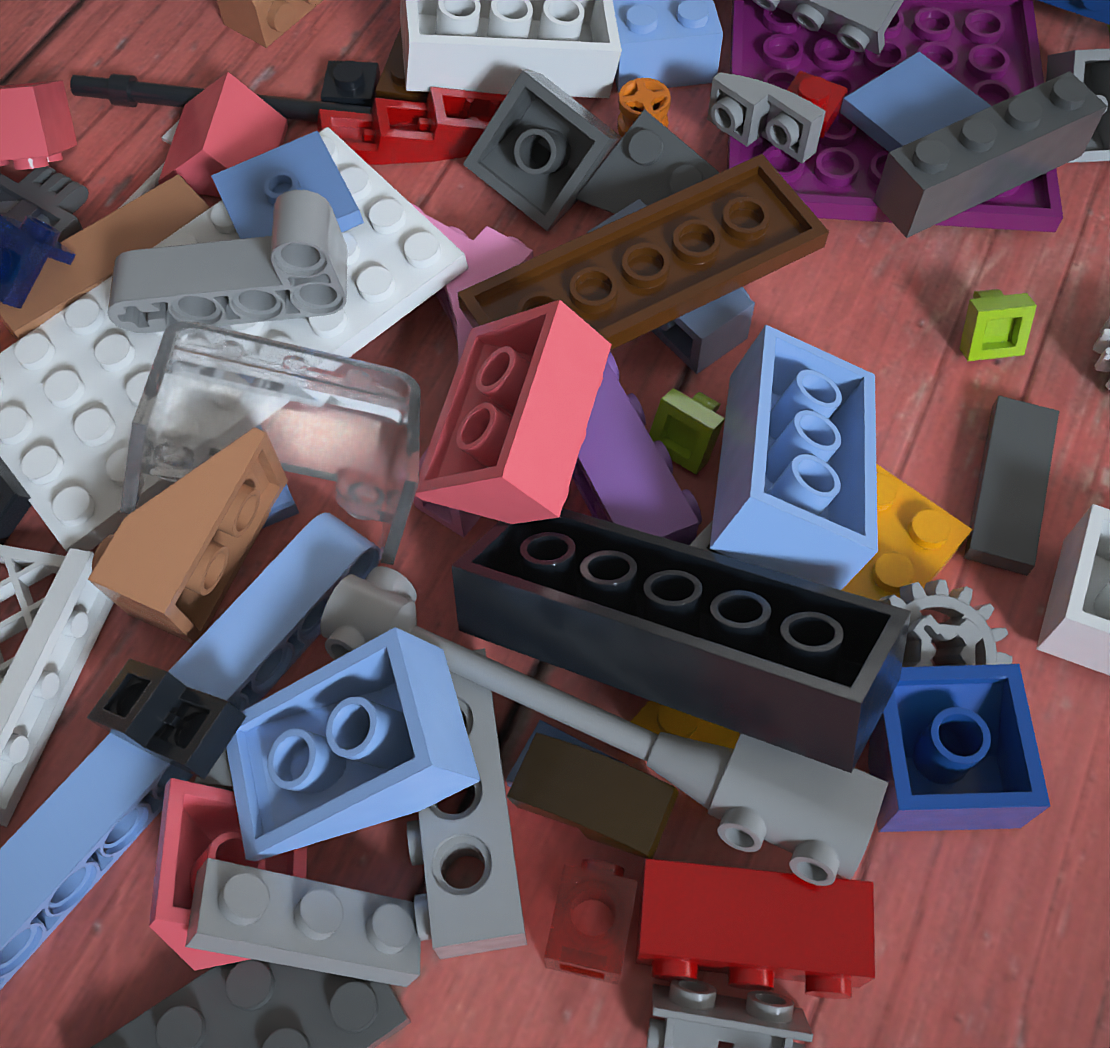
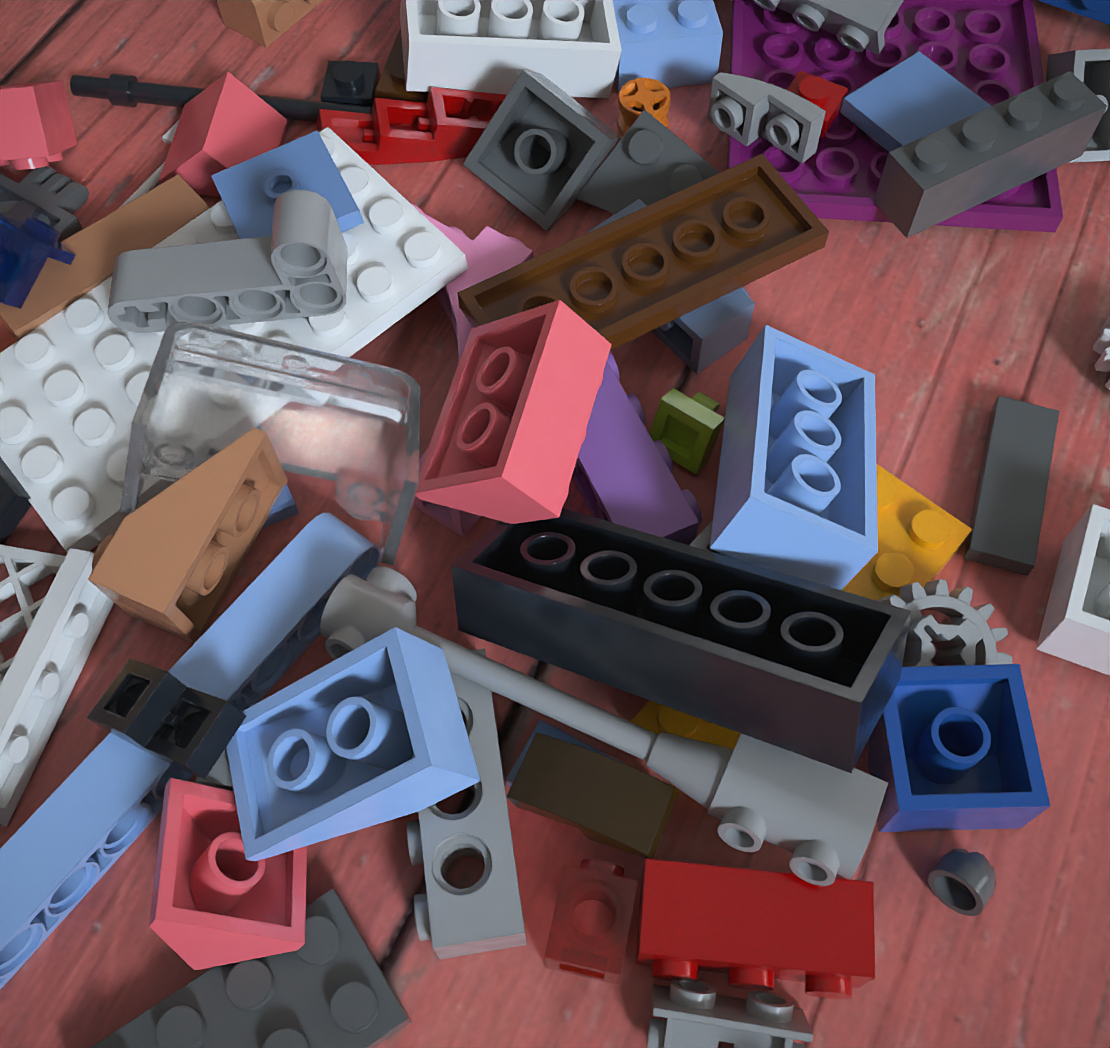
light grey plate [185,858,421,987] -> none
lime tile [959,289,1037,361] -> none
none -> dark grey hinge [928,849,996,916]

